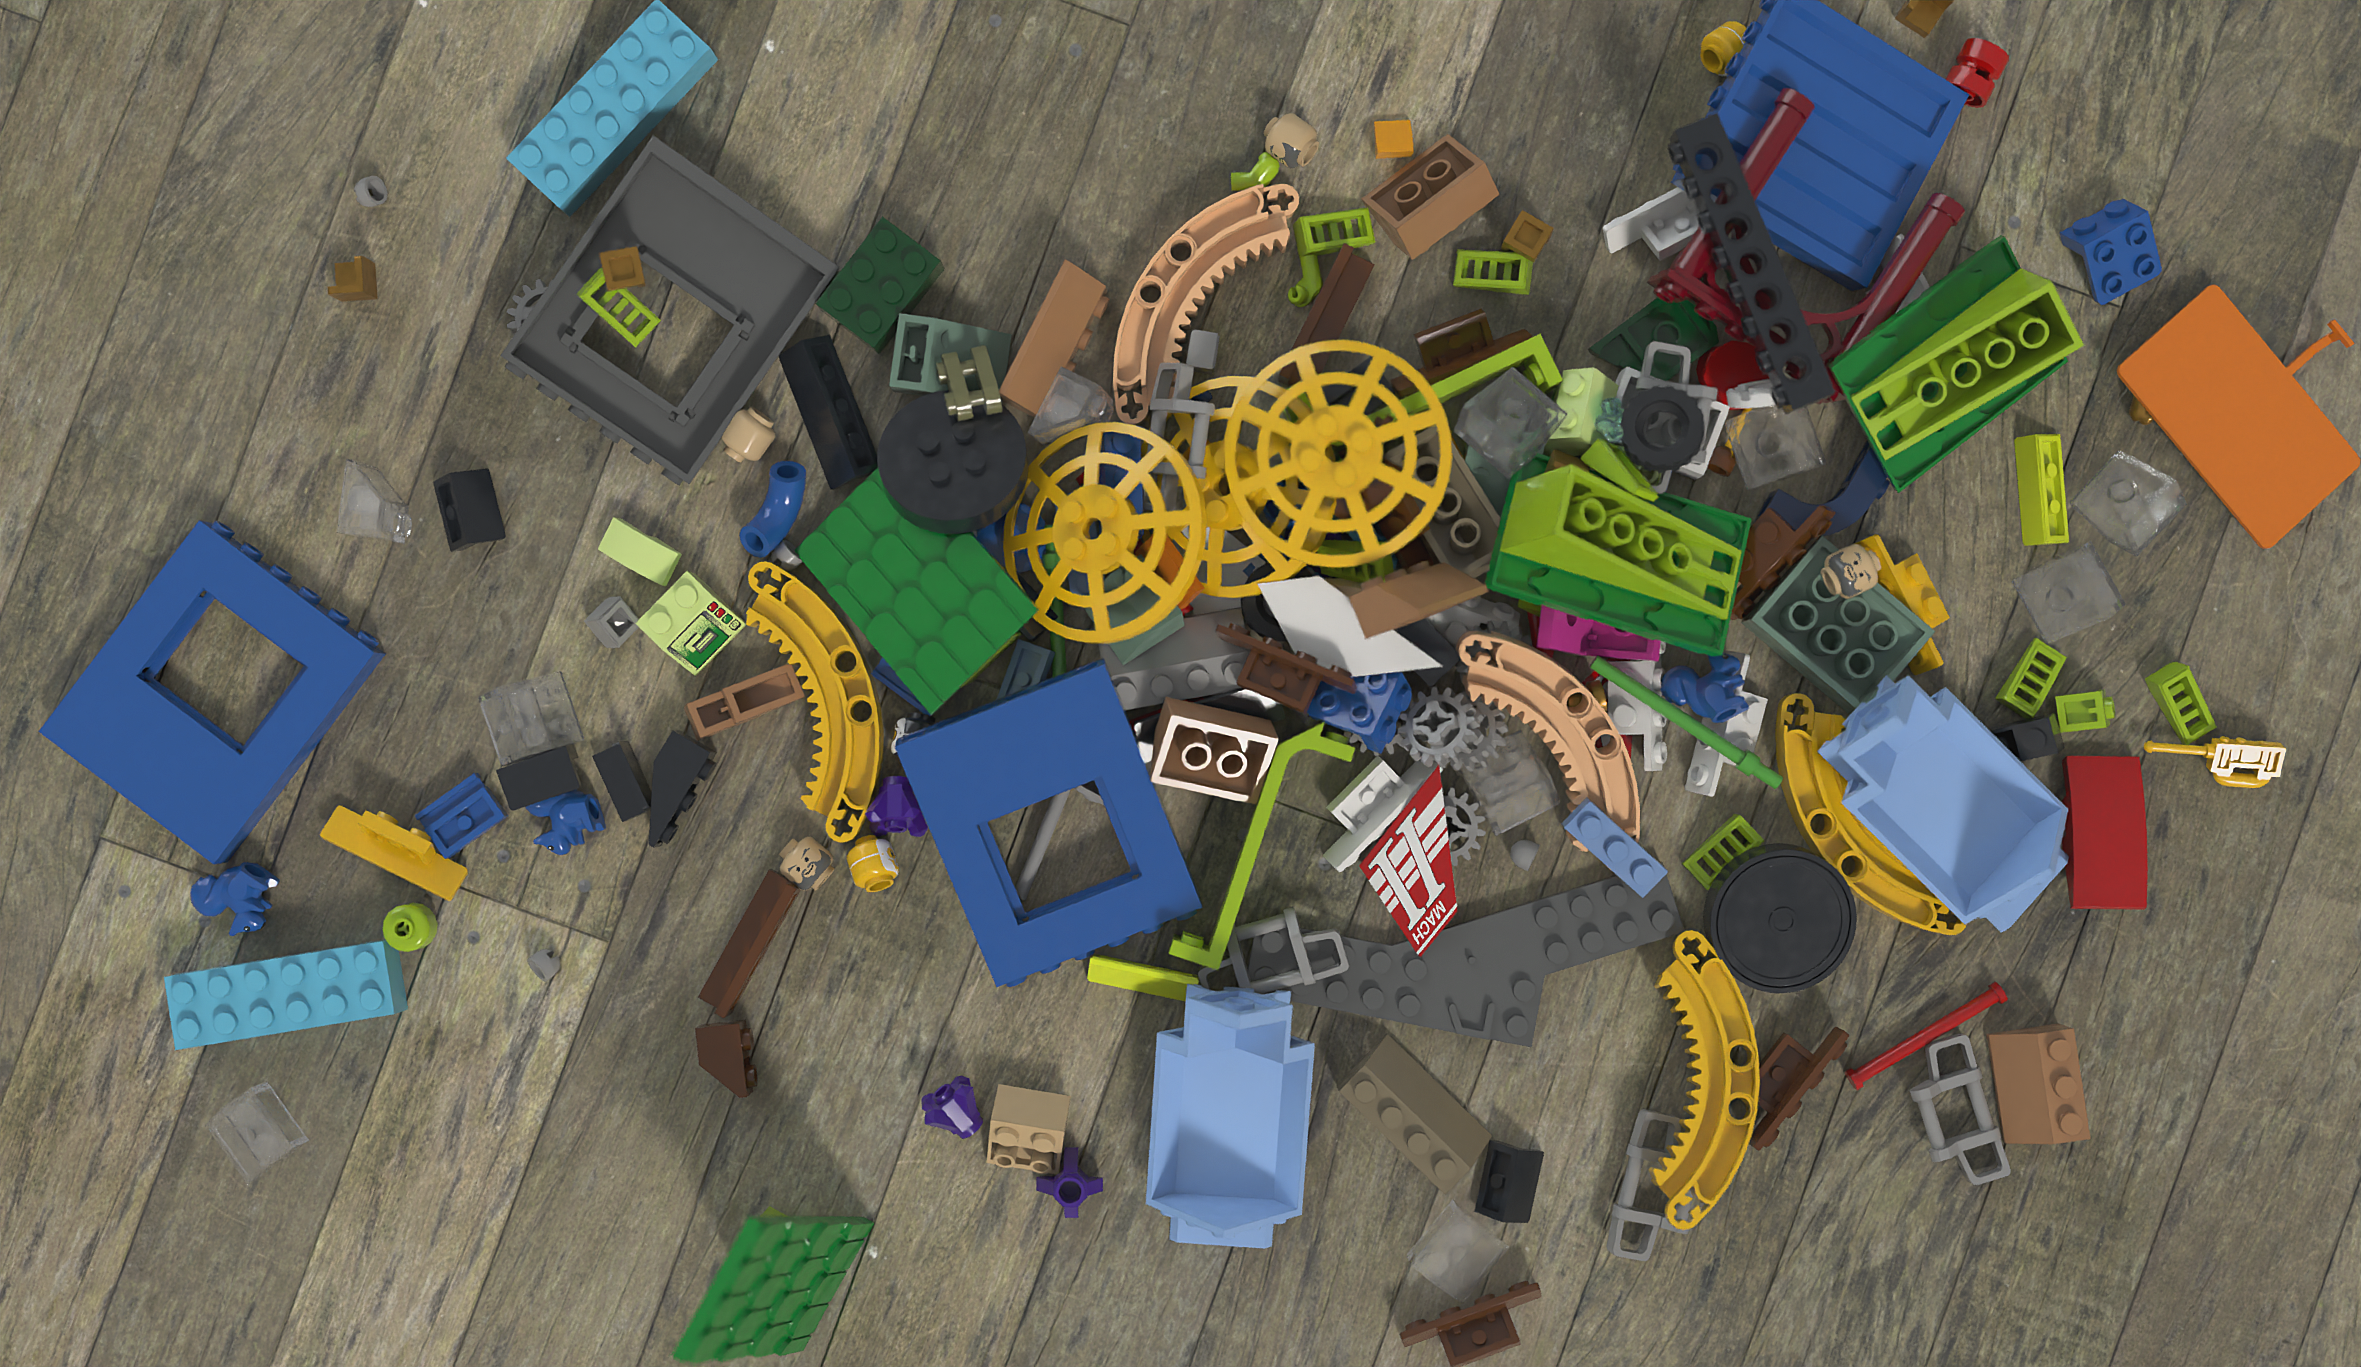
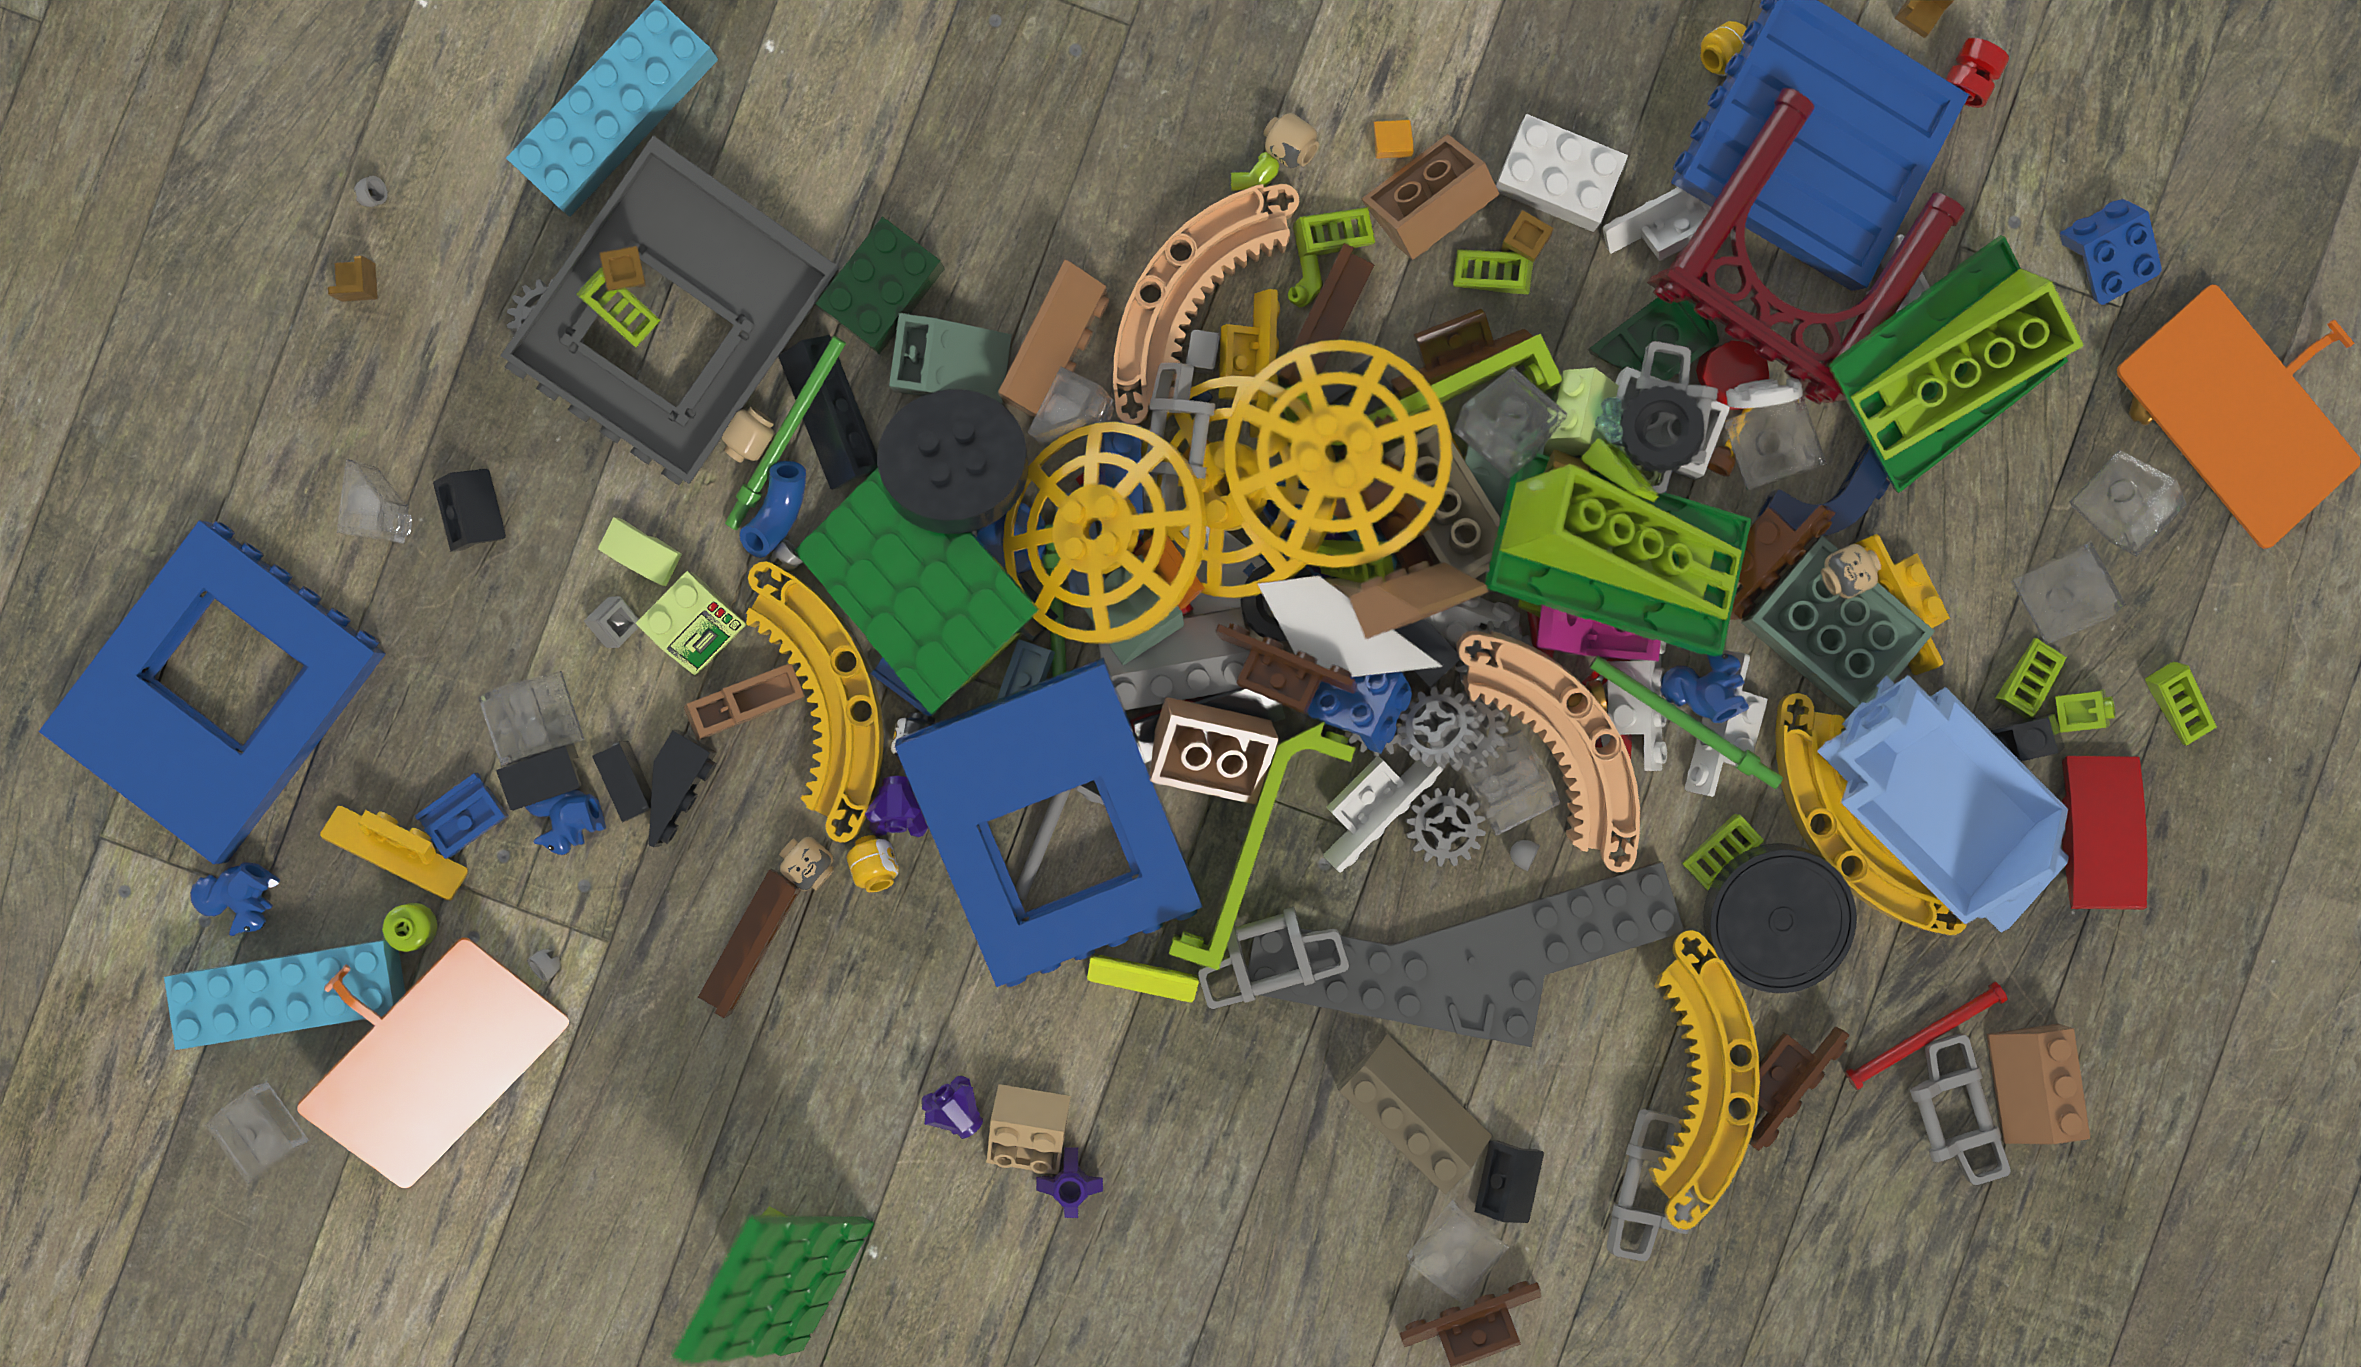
reddish brown slope [695,1019,758,1098] -> none
olive brick [936,345,1002,421] -> none
light blue panel [1146,984,1315,1249] -> none
sticker [1359,765,1457,957] -> none
medium blue plate [1561,797,1668,898] -> none
black brick [1667,113,1836,415] -> none
neon yellow slope [2014,434,2069,546] -> none
yellow piece [2144,736,2286,788] -> none
none -> piece [297,938,569,1188]
none -> bright green bar [725,336,846,530]
none -> yellow bracket [1219,289,1280,438]
none -> white brick [1496,114,1628,232]

